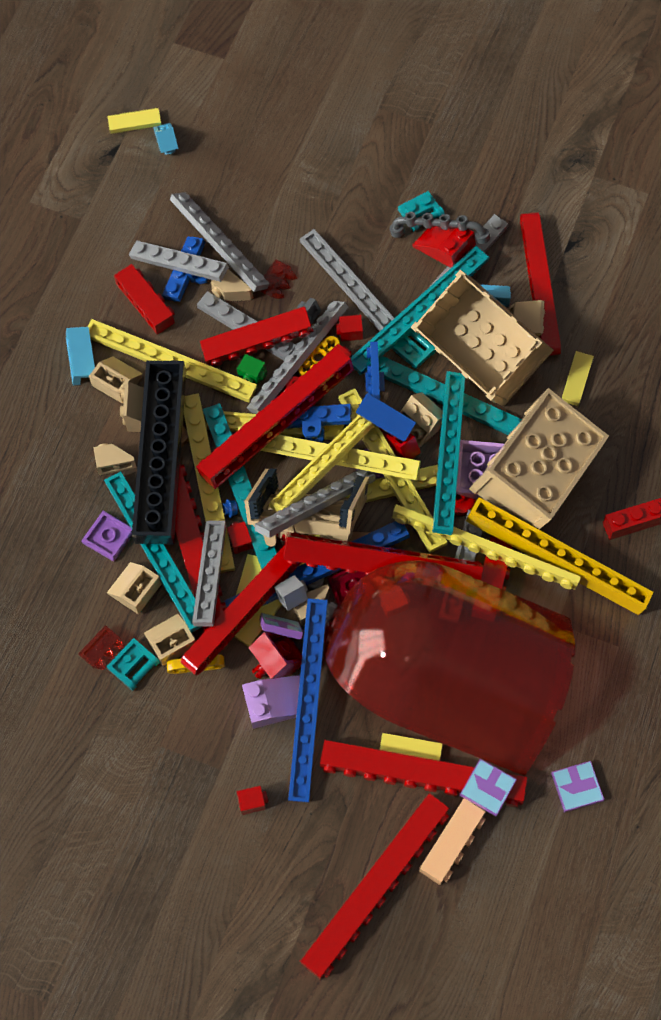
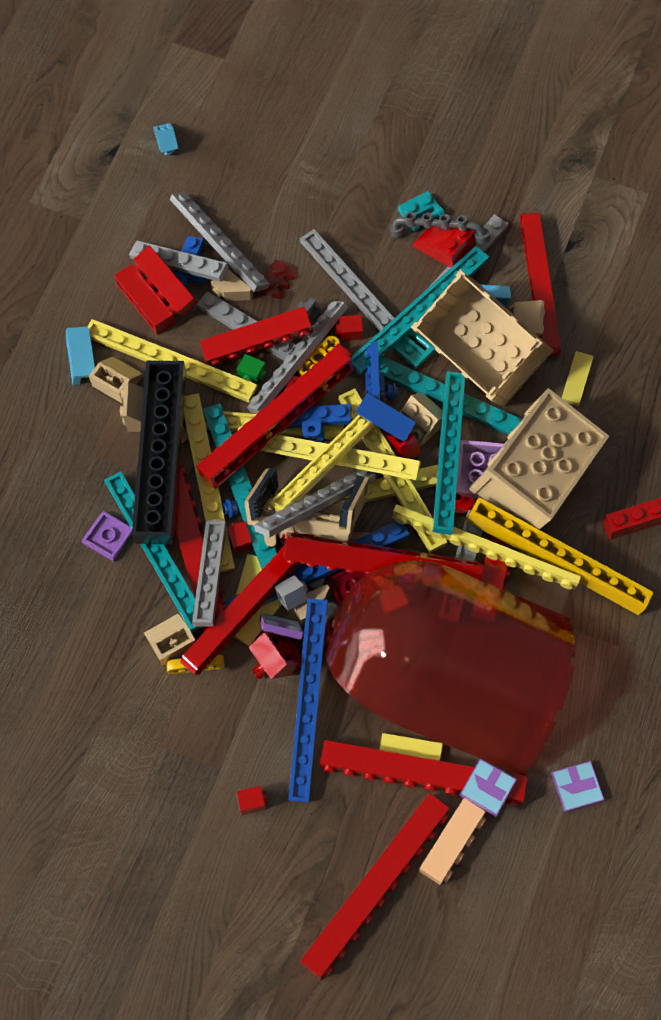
clear red plate [78,625,124,669] -> none
tan slope [93,443,137,475] -> none
teal plate [106,638,160,691] -> none
tan slope [107,562,162,615] -> none
light yellow tile [108,108,161,134] -> none
lavender slope [242,675,300,729] -> none
none -> red brick [133,245,198,316]
none -> blue plate [384,383,398,401]

